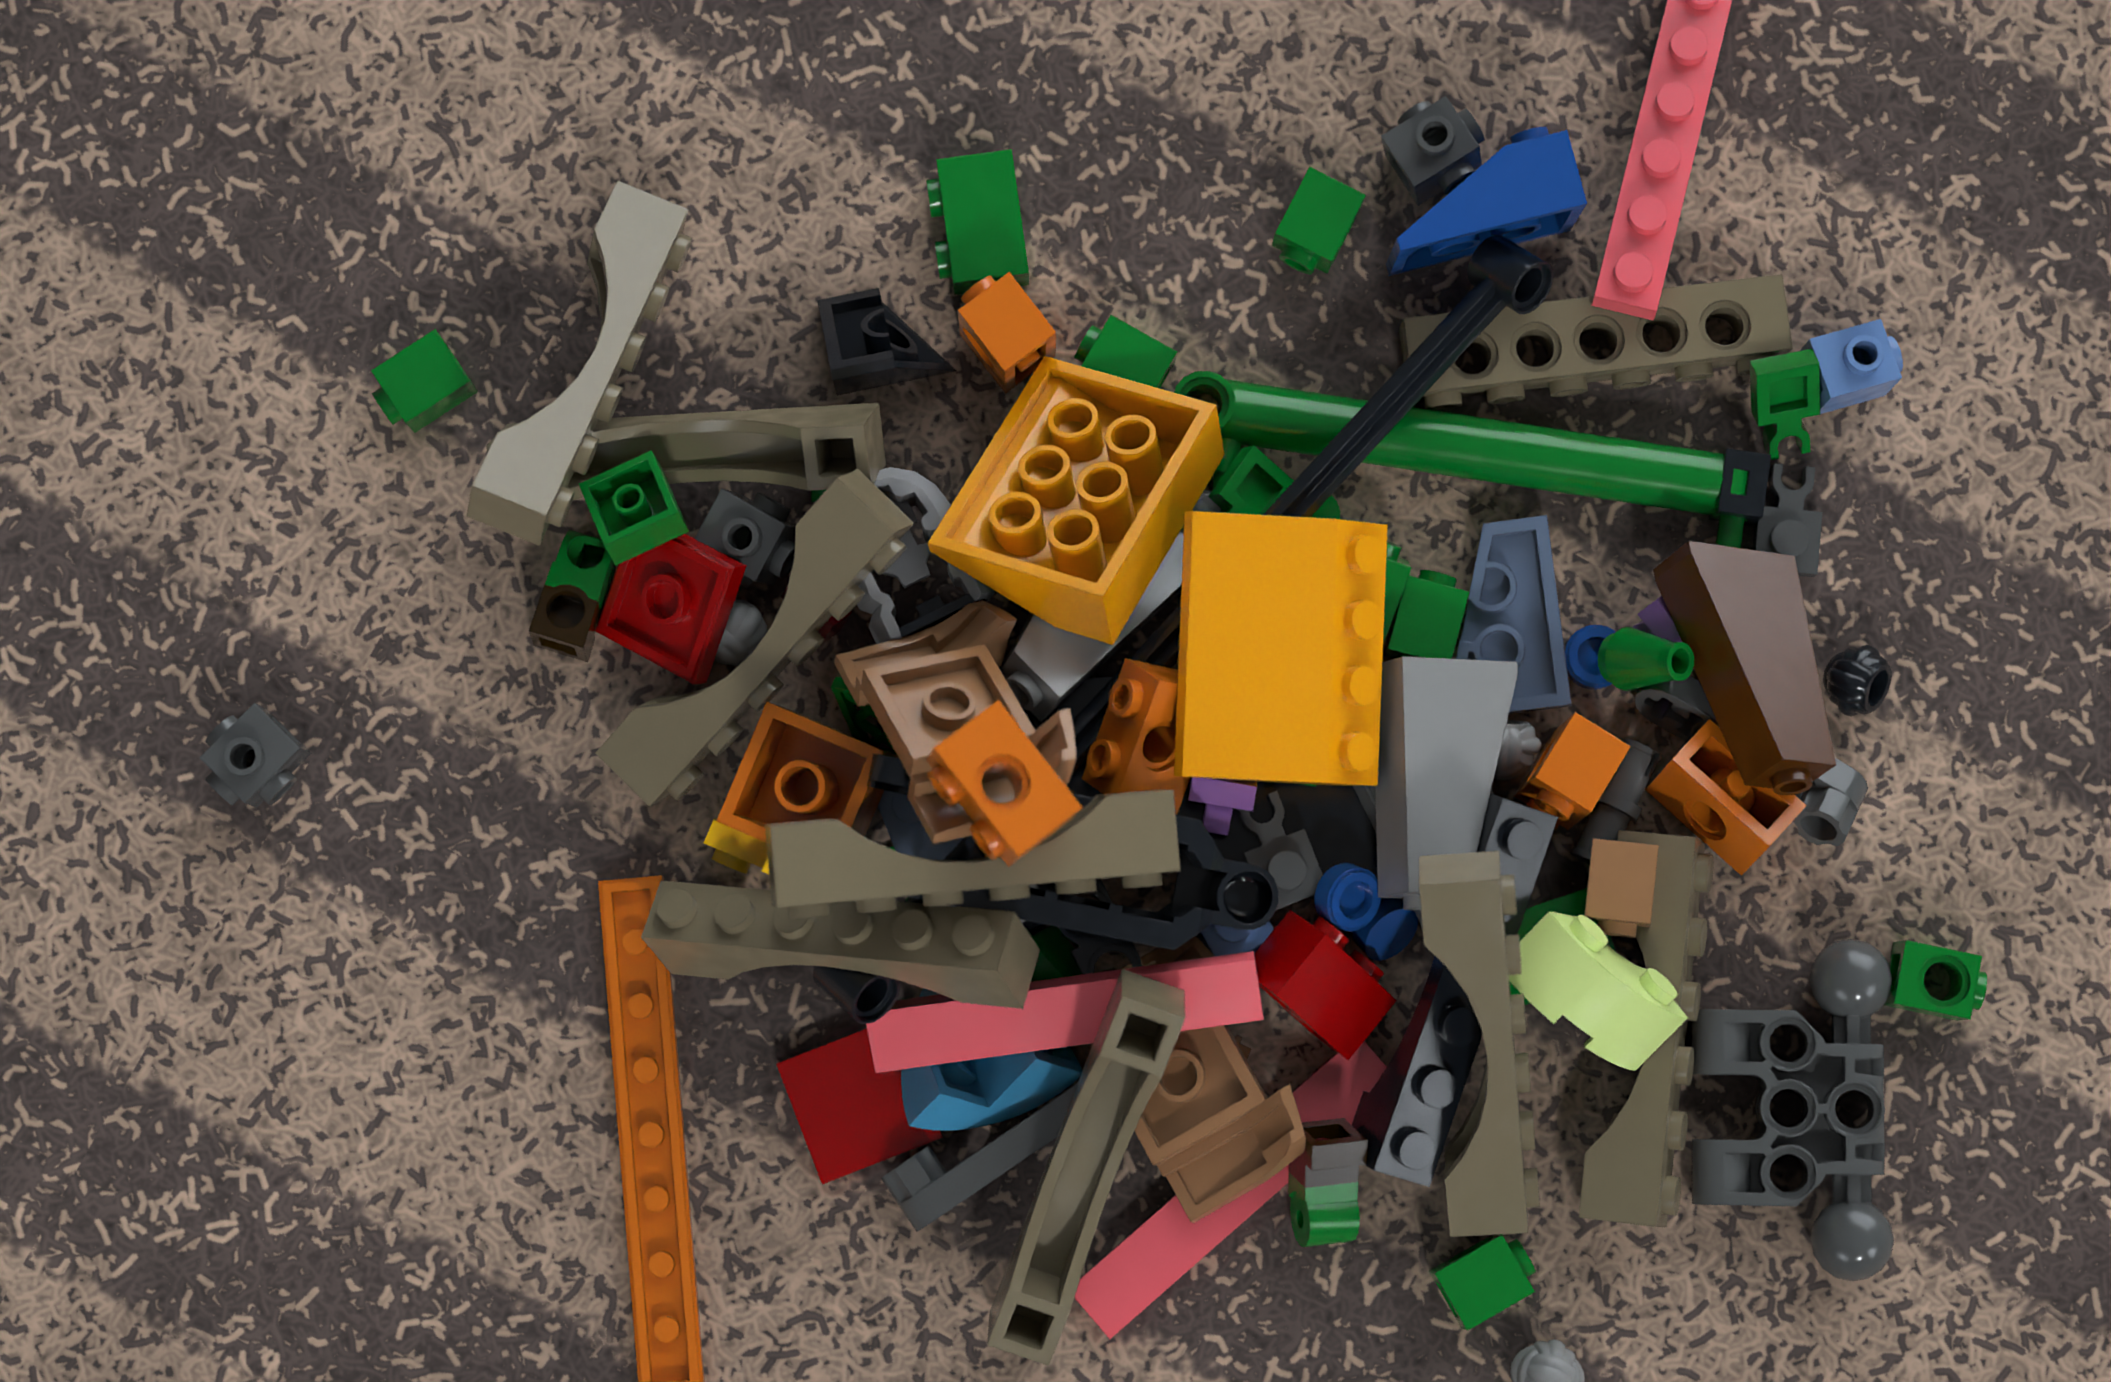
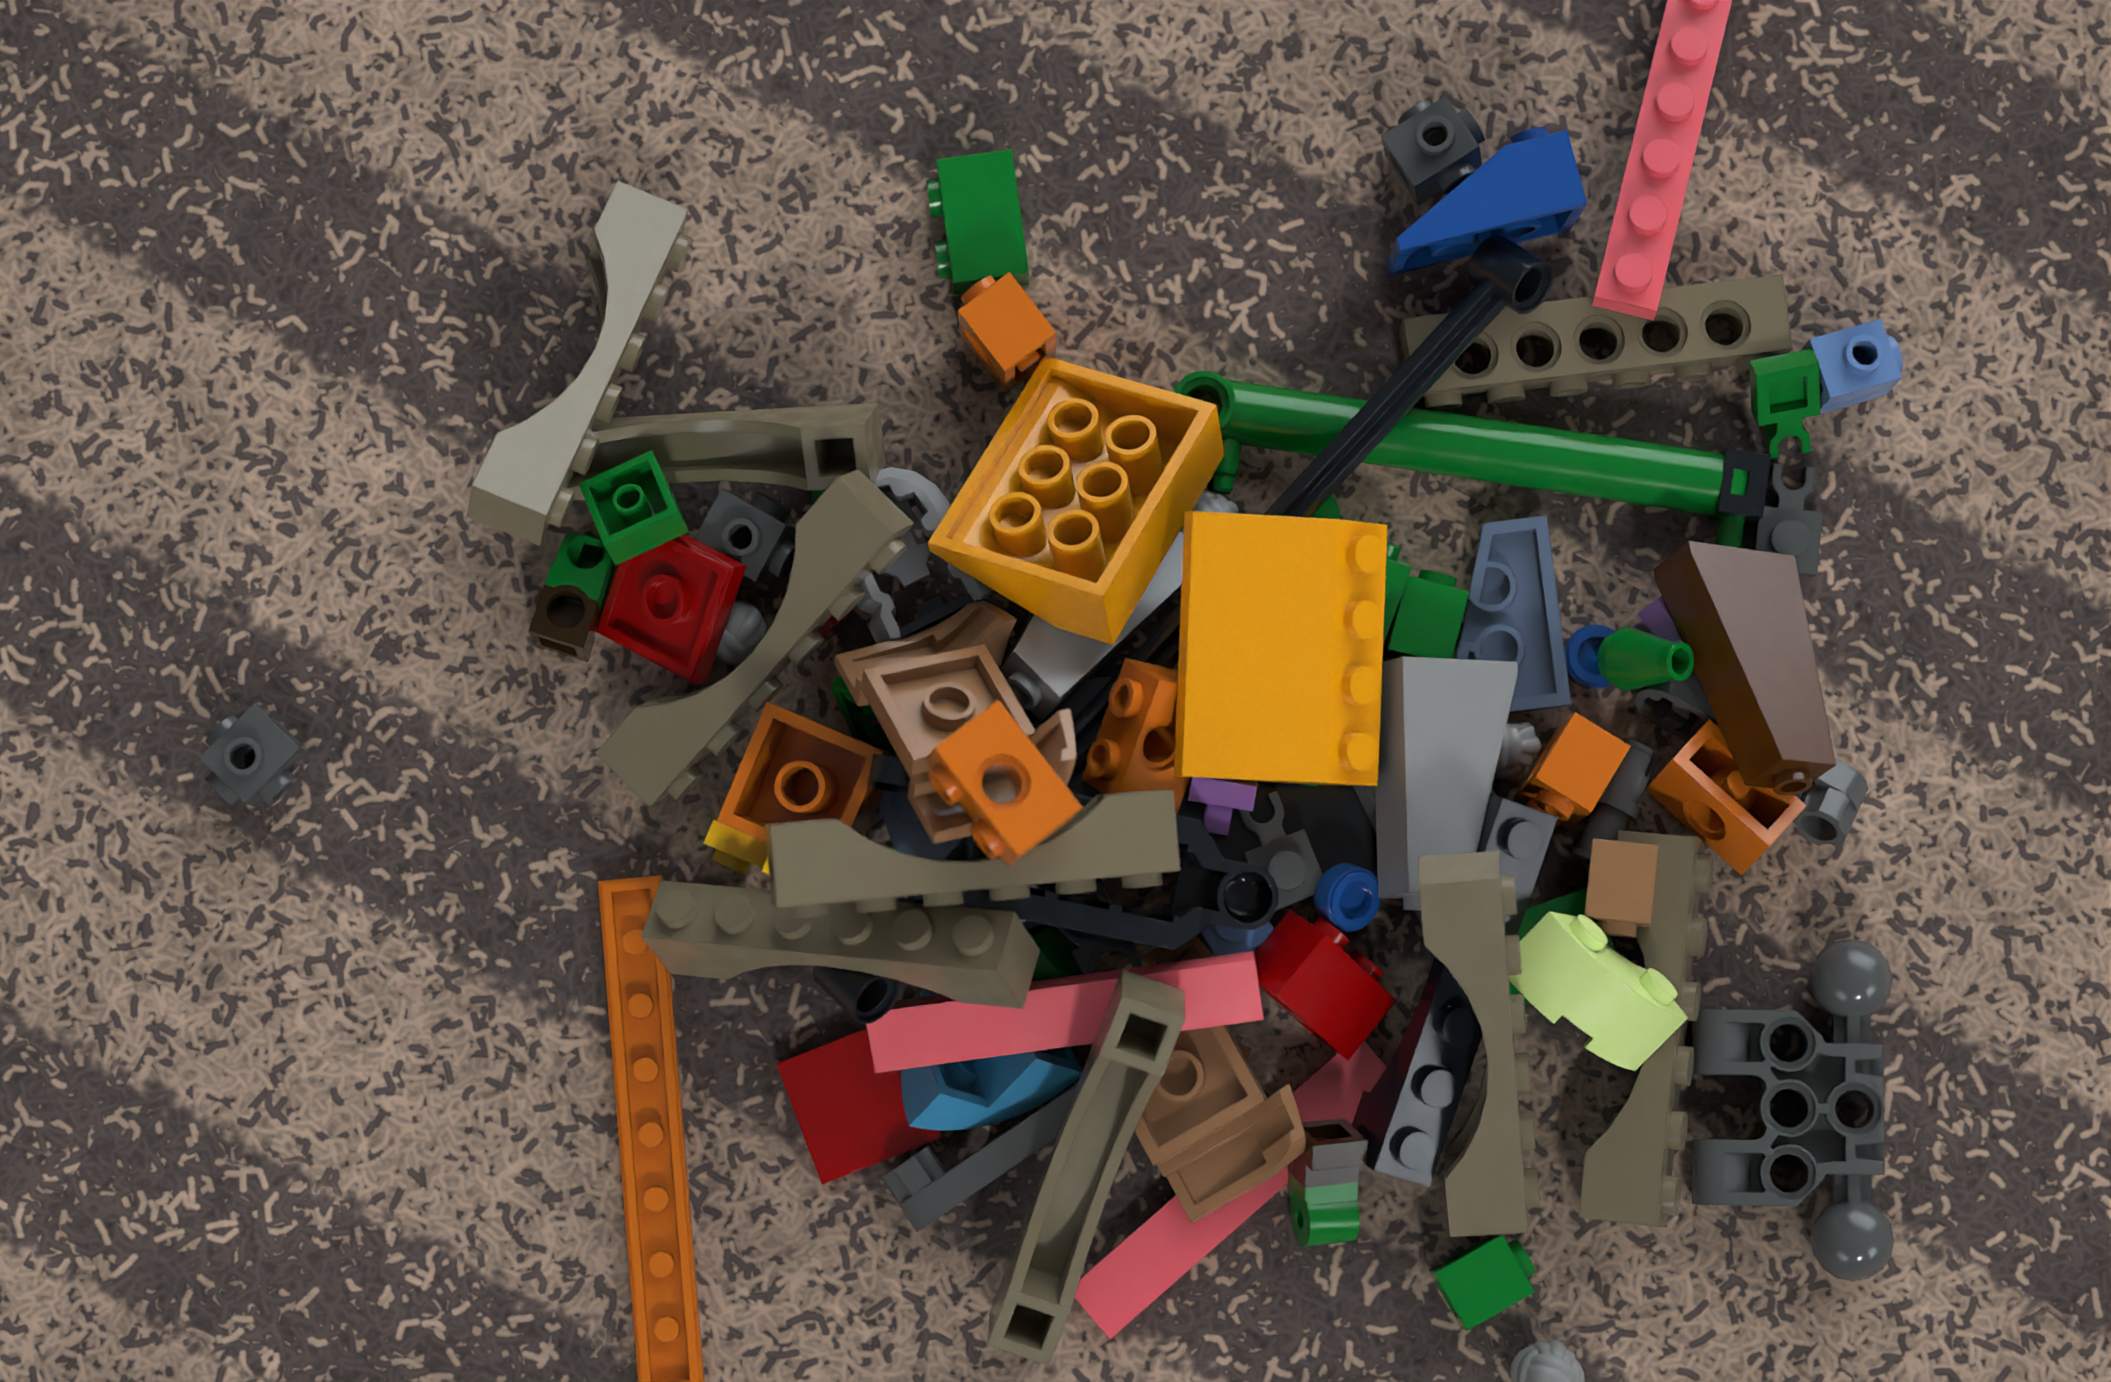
green brick [371,329,478,433] -> none
black slope [817,288,957,396] -> none
green brick [1074,315,1177,388] -> none
green plate [1208,445,1294,515] -> none
green brick [1272,166,1366,274] -> none
blue tile [1352,898,1418,961] -> none
black piece [1823,645,1892,717] -> none
green brick [1884,940,1987,1021] -> none

